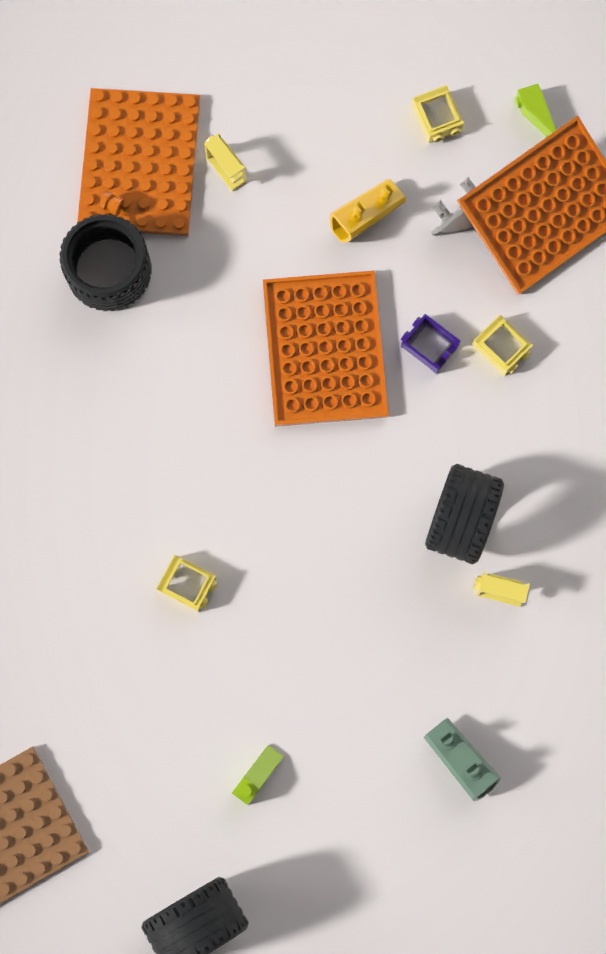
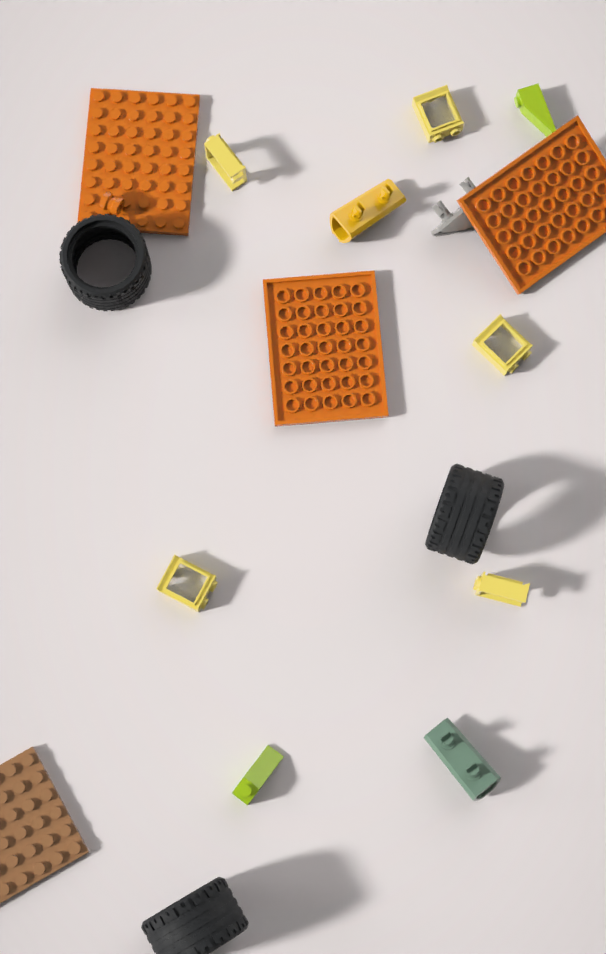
window [401,314,461,374] -> none

